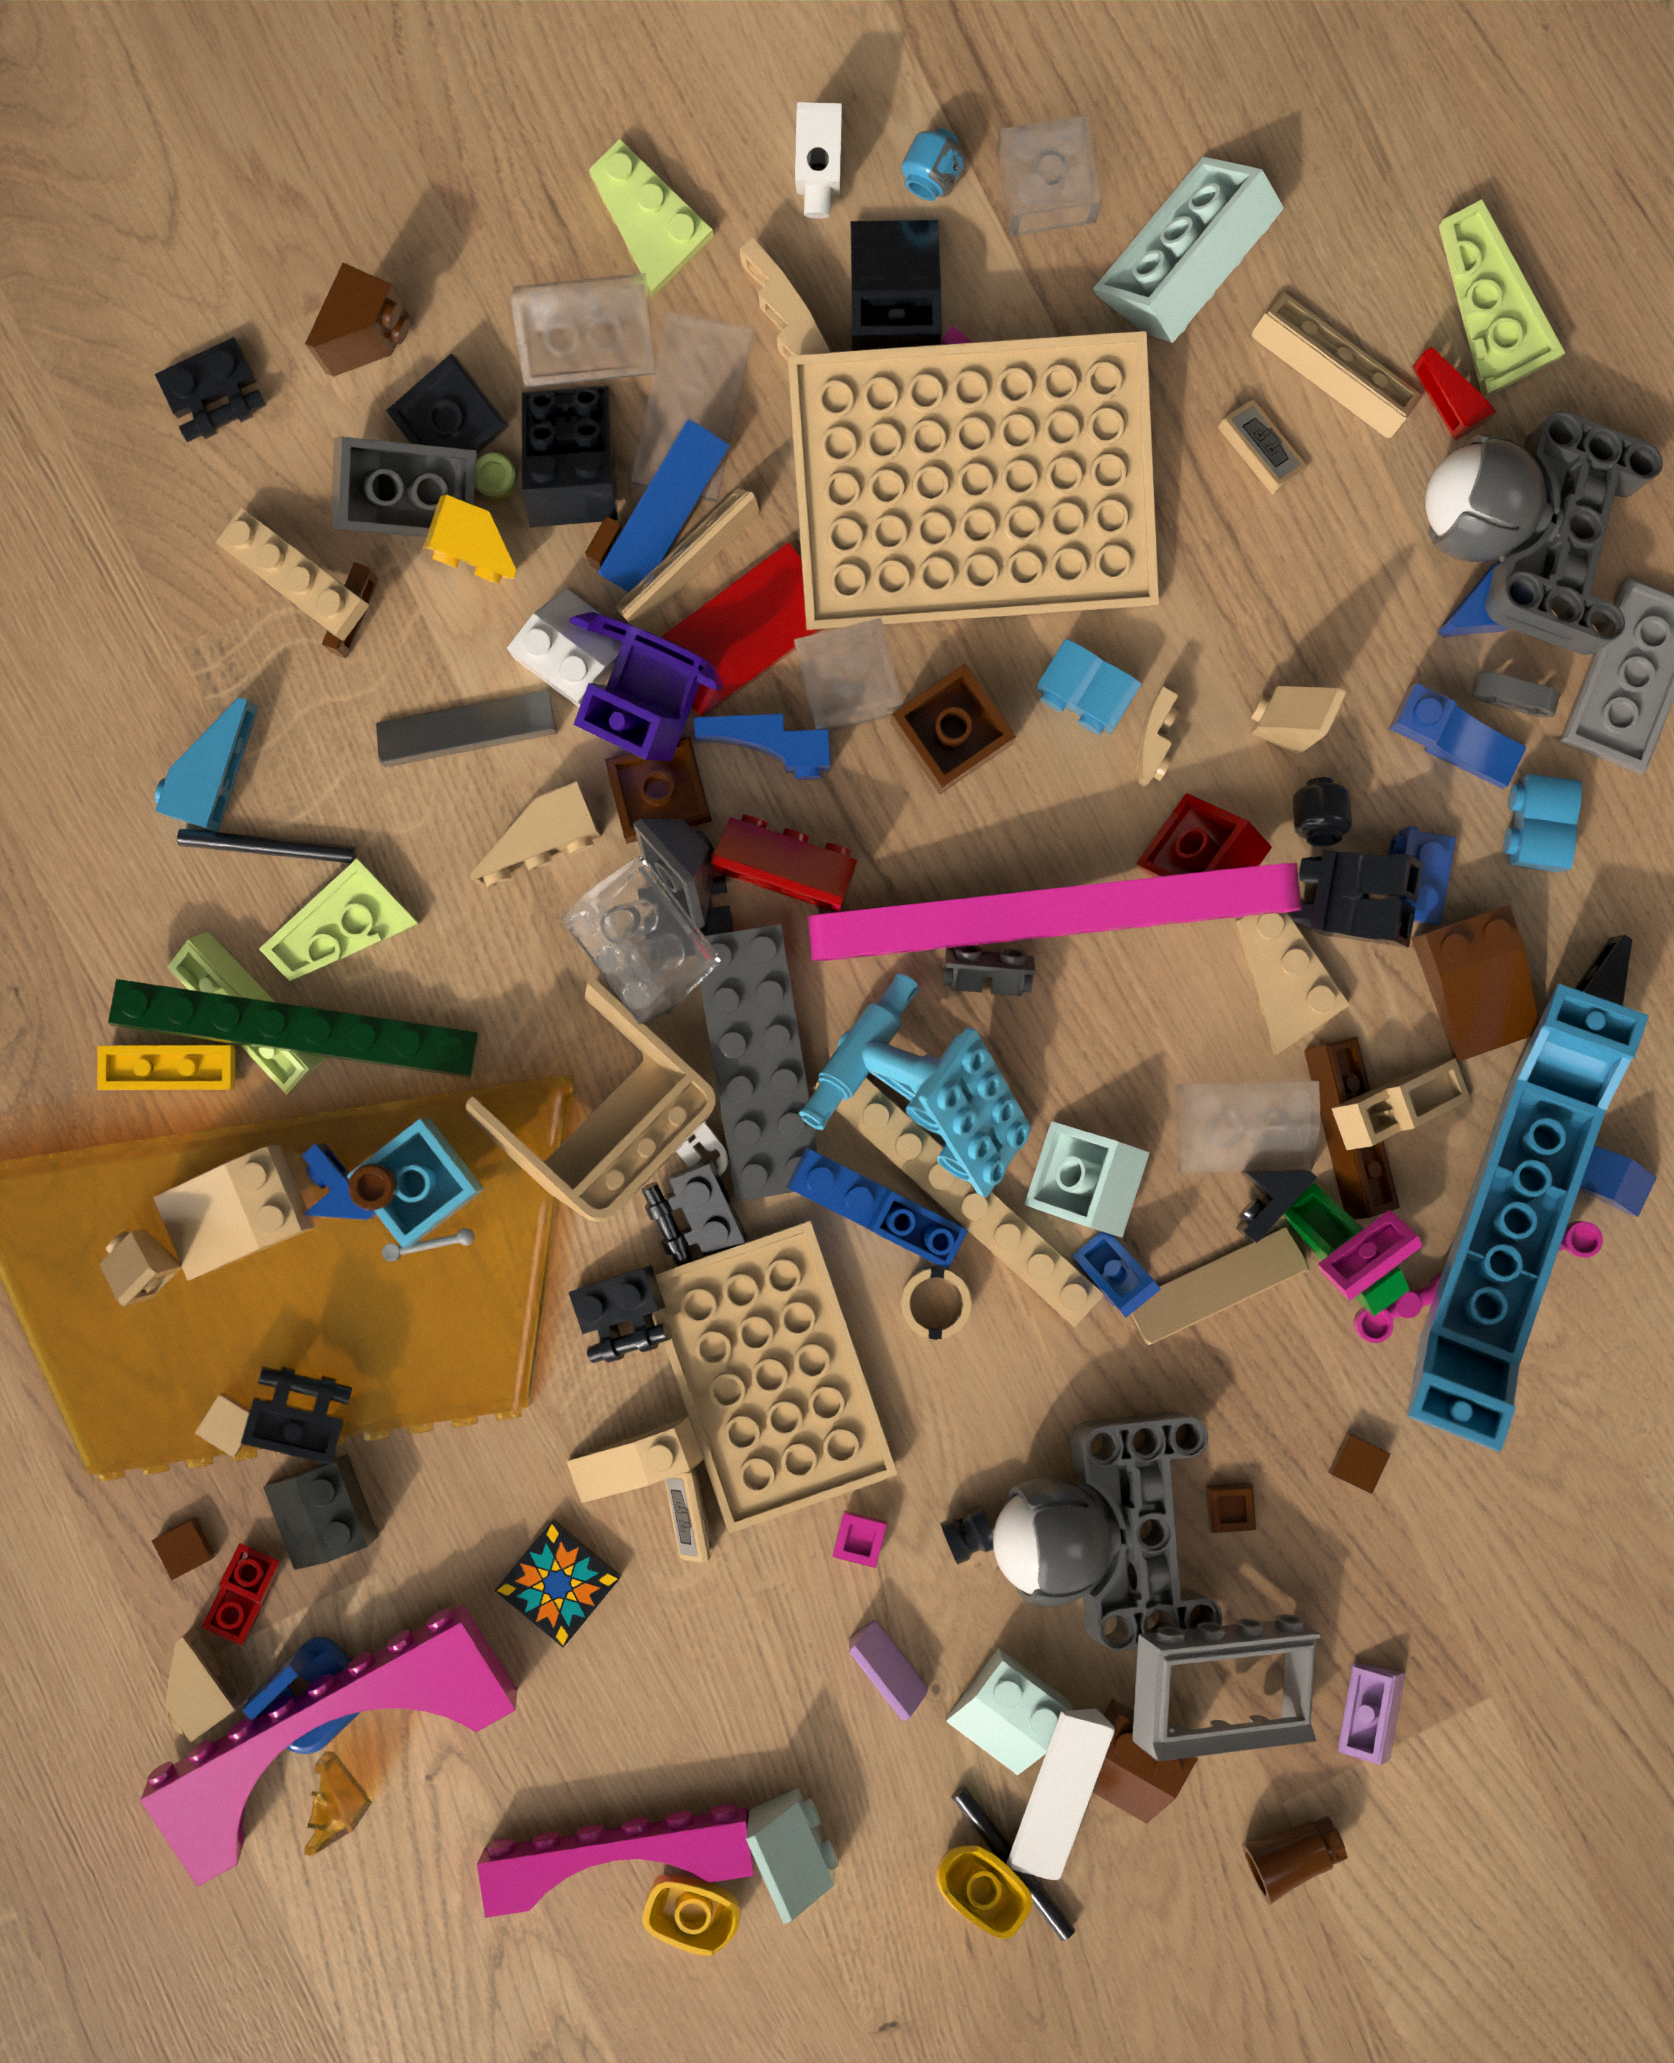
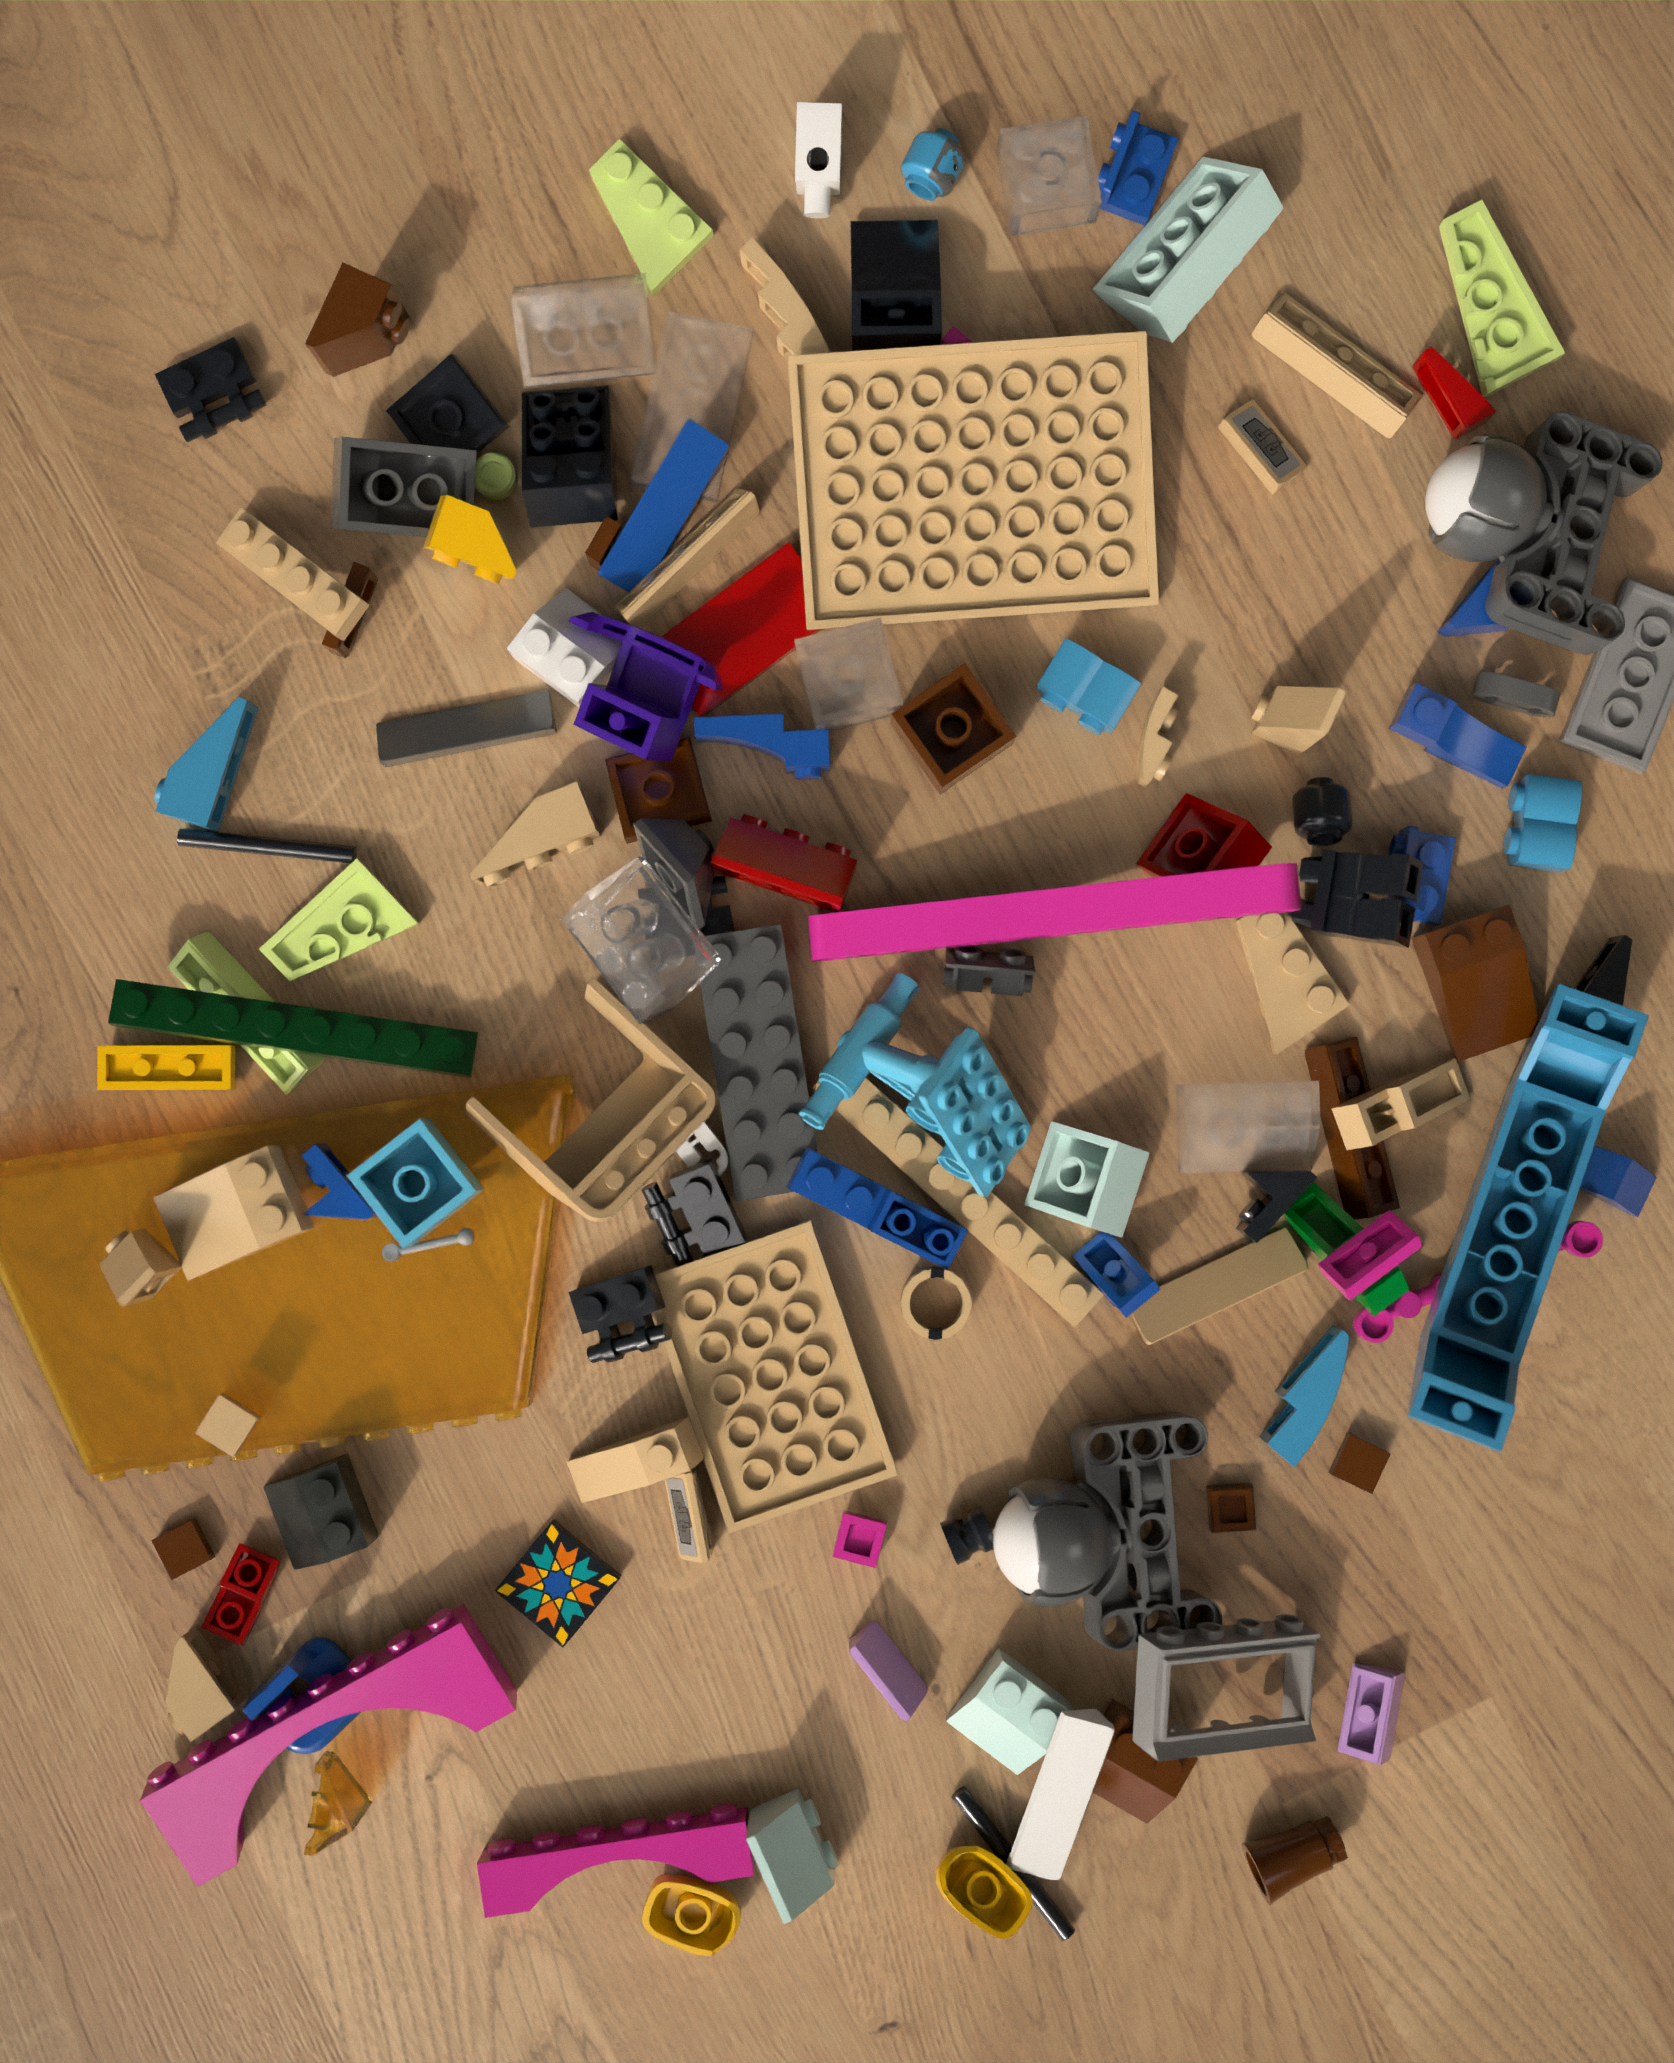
black plate [240,1366,352,1465] -> none
reddish brown tile [348,1163,398,1210] -> none
none -> blue bracket [1094,110,1179,225]
none -> dark azure slope [1259,1325,1349,1468]

